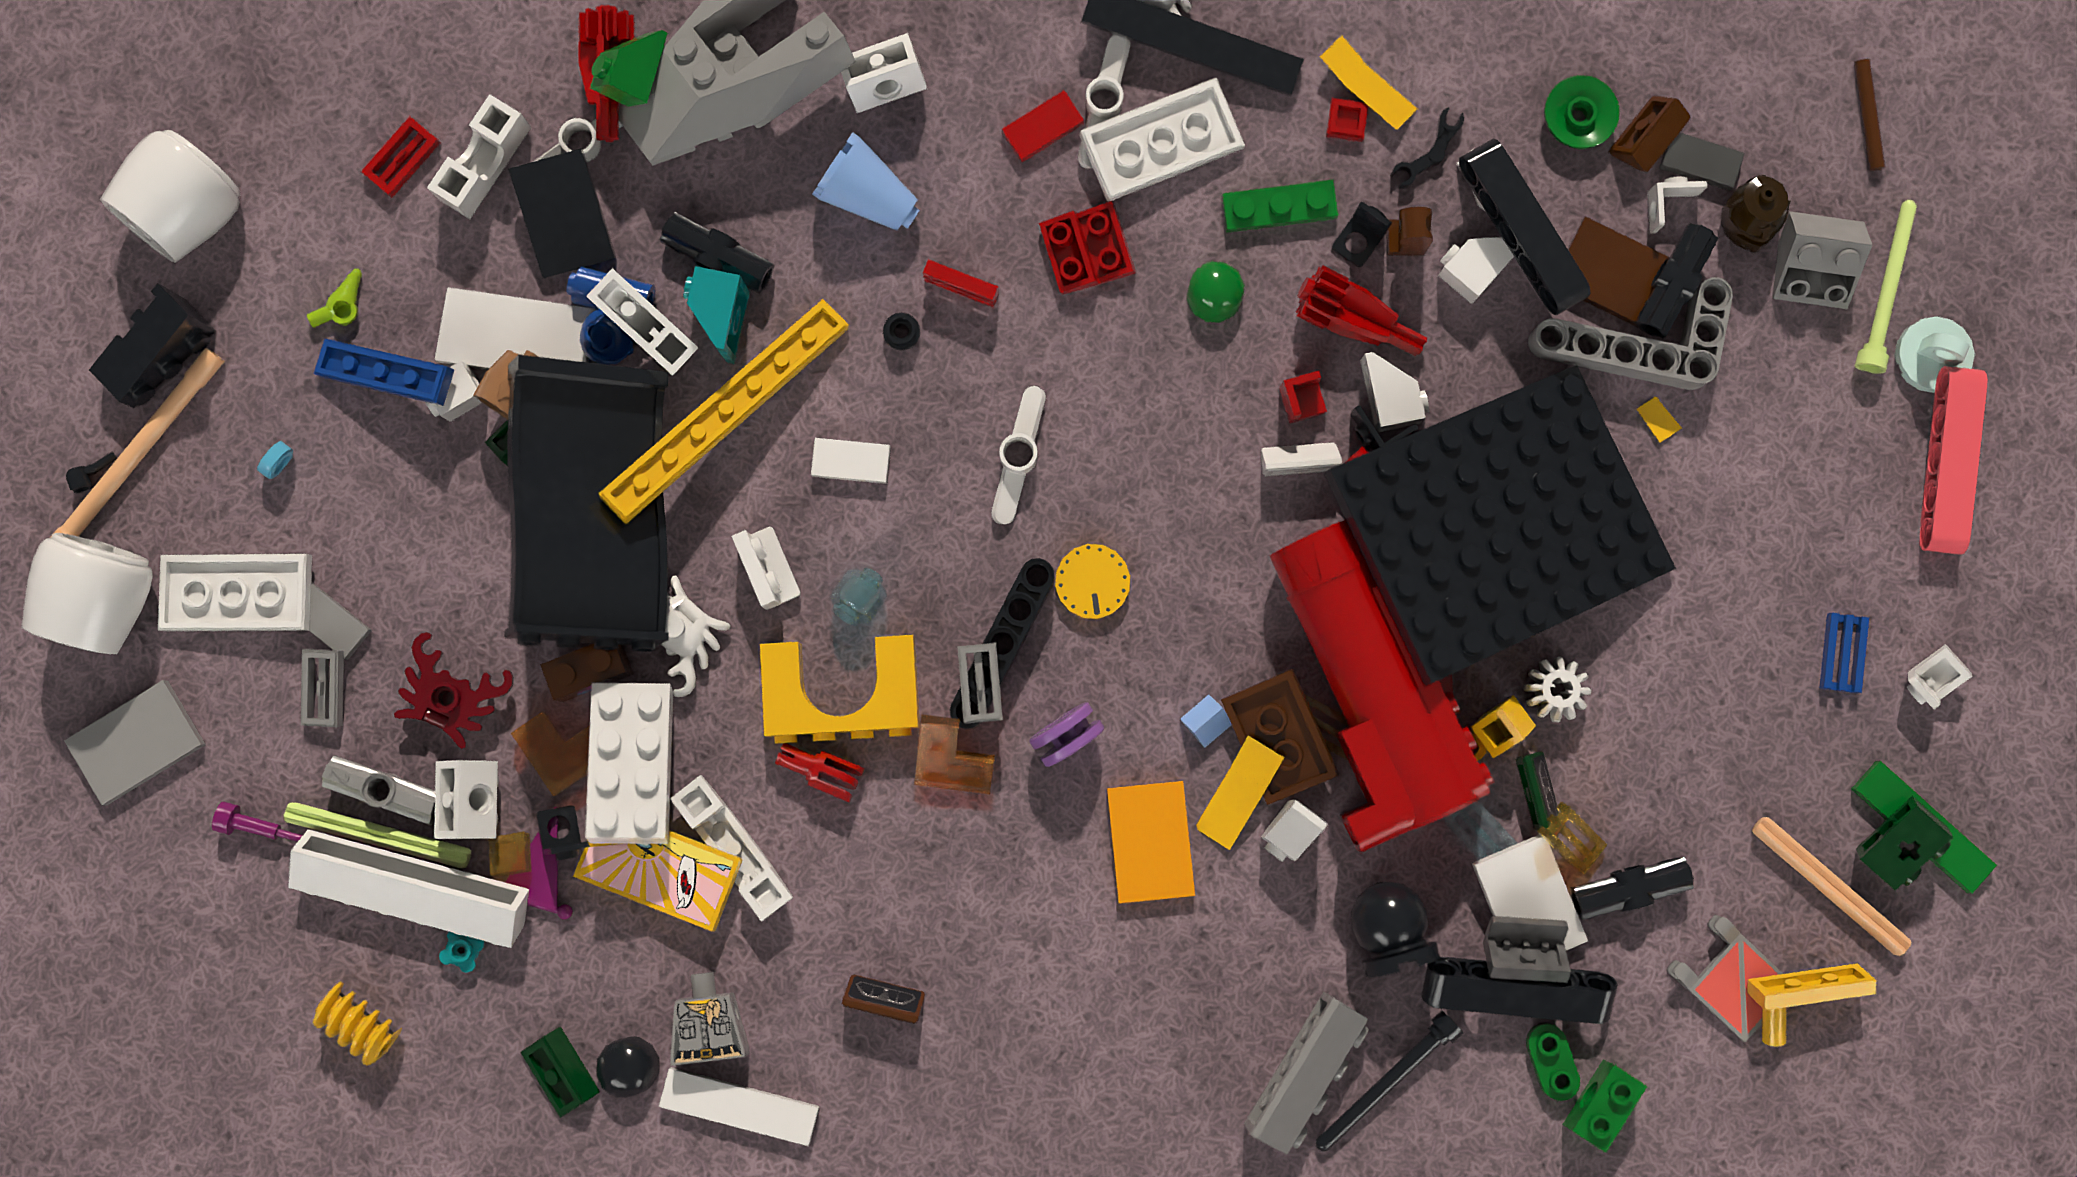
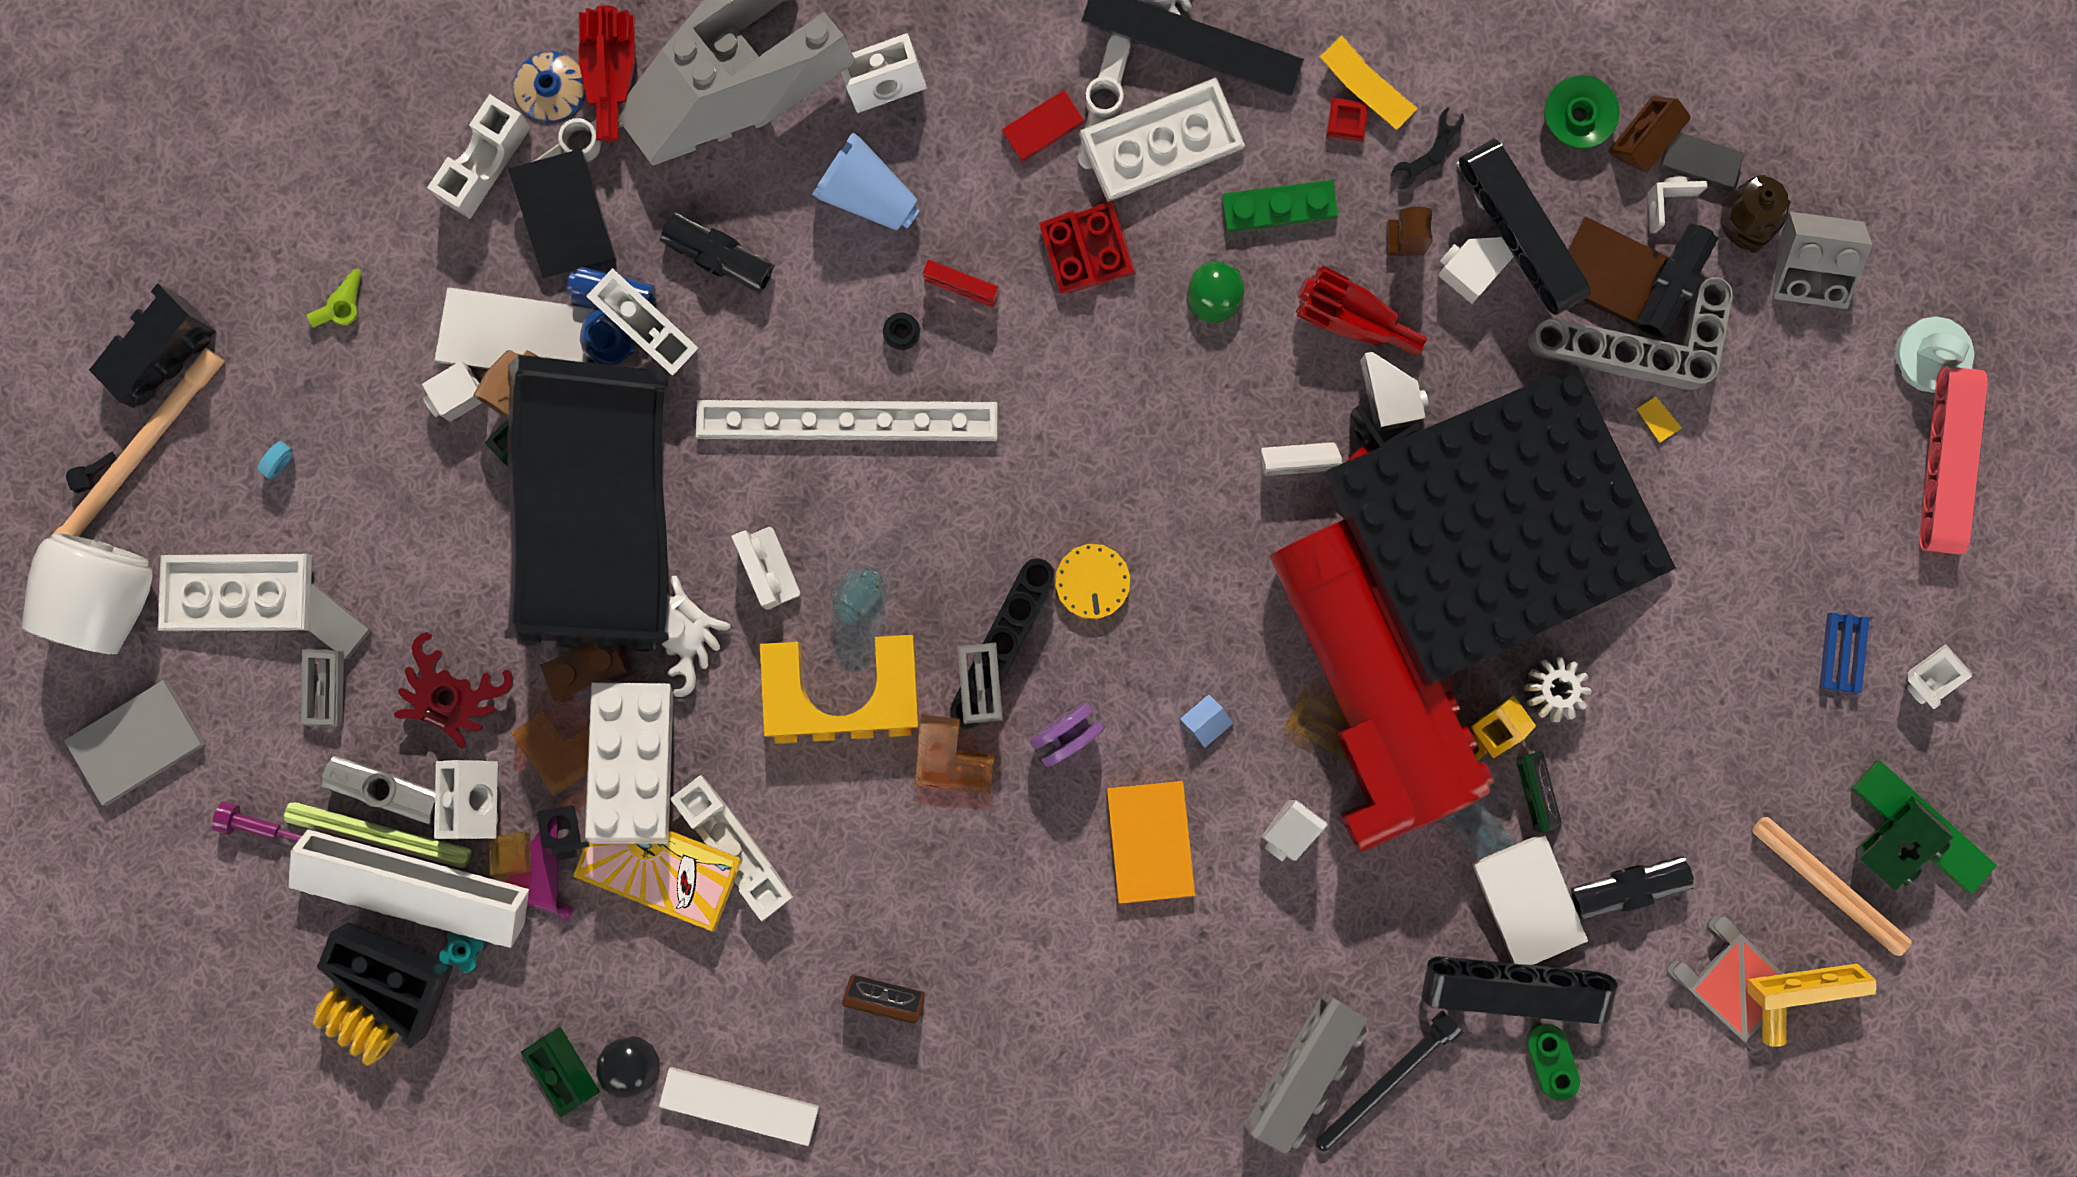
white piece [100,130,240,263] -> none
blue tile [314,338,454,406] -> none
red tile [360,116,441,198] -> none
green slope [590,30,668,107] -> none
yellow tile [599,299,849,524] -> none
torso [670,972,750,1066] -> none
teal slope [683,266,750,364] -> none
red arm [775,743,865,803] -> none
white tile [811,438,891,484] -> none
white piece [991,386,1046,524] -> none
yellow sticker [1196,736,1284,850] -> none
reddish brown plate [1221,668,1339,805] -> none
red panel [1279,370,1327,424] -> none
black bracket [1331,202,1392,268] -> none
black tile [1351,882,1441,978] -> none
flat silver bracket [1483,916,1571,982] -> none
clear yellow tile [1538,802,1607,875] -> none
green brick [1562,1059,1648,1153] -> none
reddish brown bar [1854,59,1885,171] -> none
yellowish green piece [1855,200,1917,374] -> none
none -> black wedge [317,922,453,1049]
none -> tan dish [513,51,586,123]
none -> white tile [696,400,998,441]

